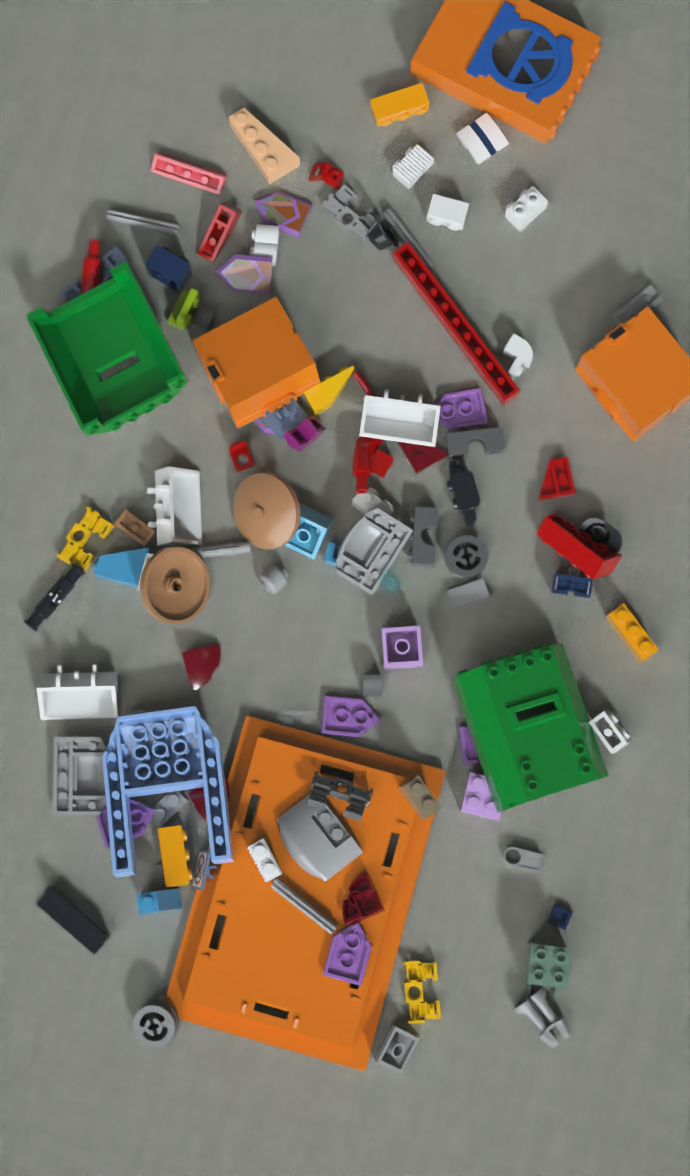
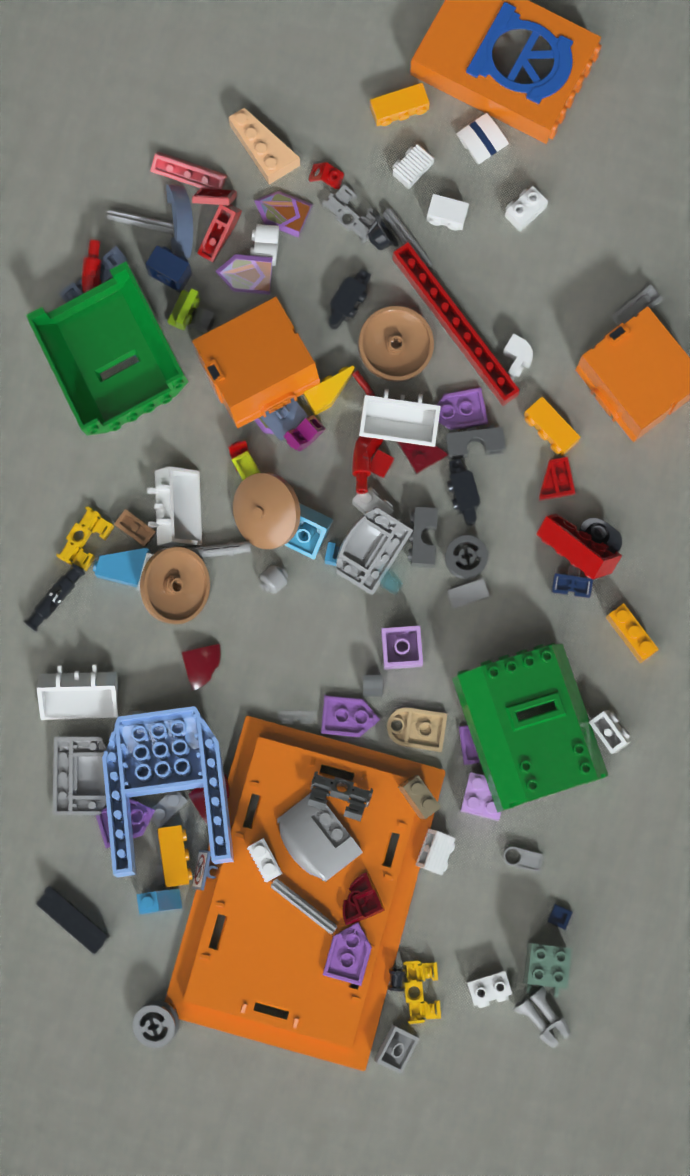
none -> sand blue slope [166,184,193,258]
none -> red tile [192,188,237,205]
none -> neon yellow tile [231,450,260,480]
none -> black hinge [329,269,371,330]
none -> medium nougat dish [358,306,434,382]
none -> tan tile [387,708,447,753]
none -> black bush [387,968,406,992]
none -> white brick [415,829,456,875]
none -> white brick [466,971,512,1008]
none -> light orange brick [524,397,581,457]

